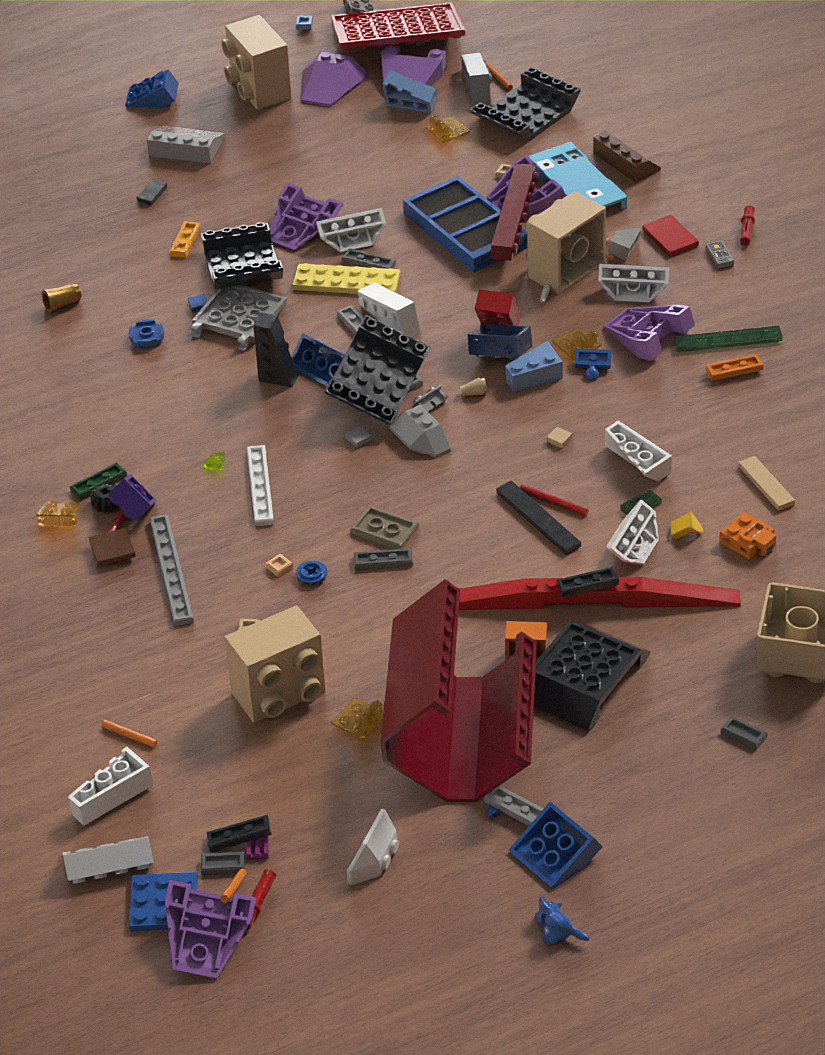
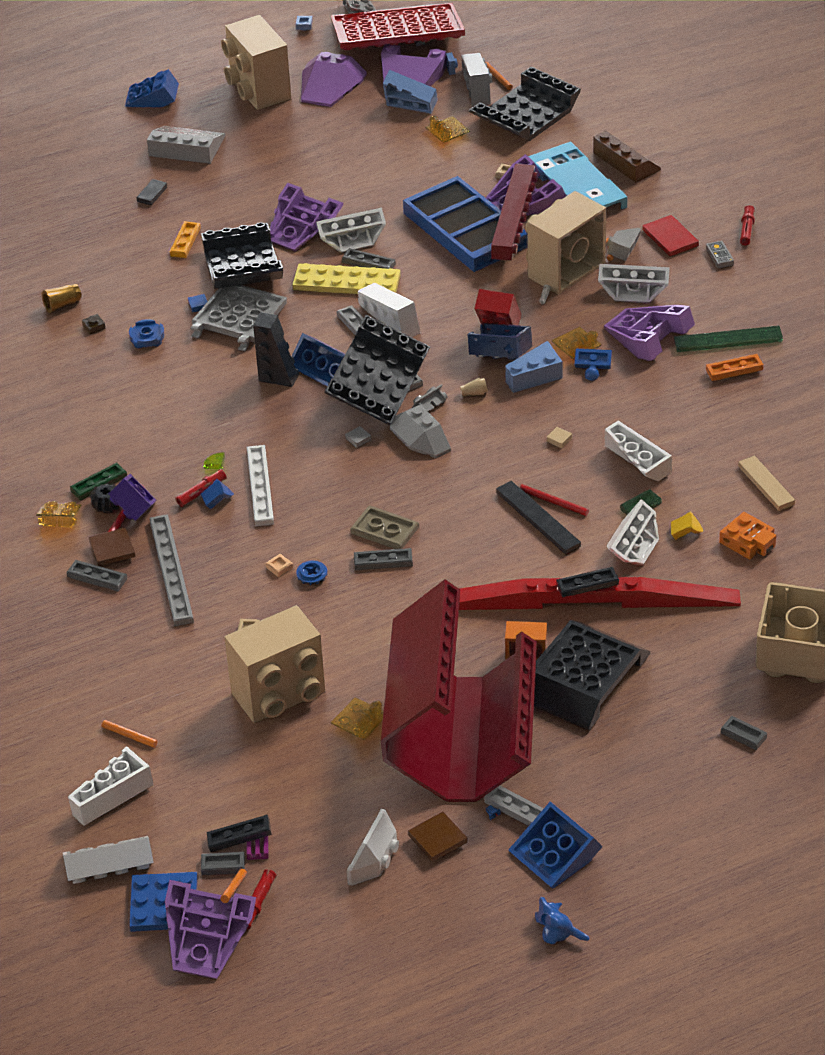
none -> dark grey tile [66,560,127,592]
none -> dark brown plate [82,314,106,334]
none -> red pin [175,469,227,507]
none -> blue tile [201,479,234,509]
none -> reddish brown tile [408,812,468,862]
none -> medium blue plate [446,52,458,75]

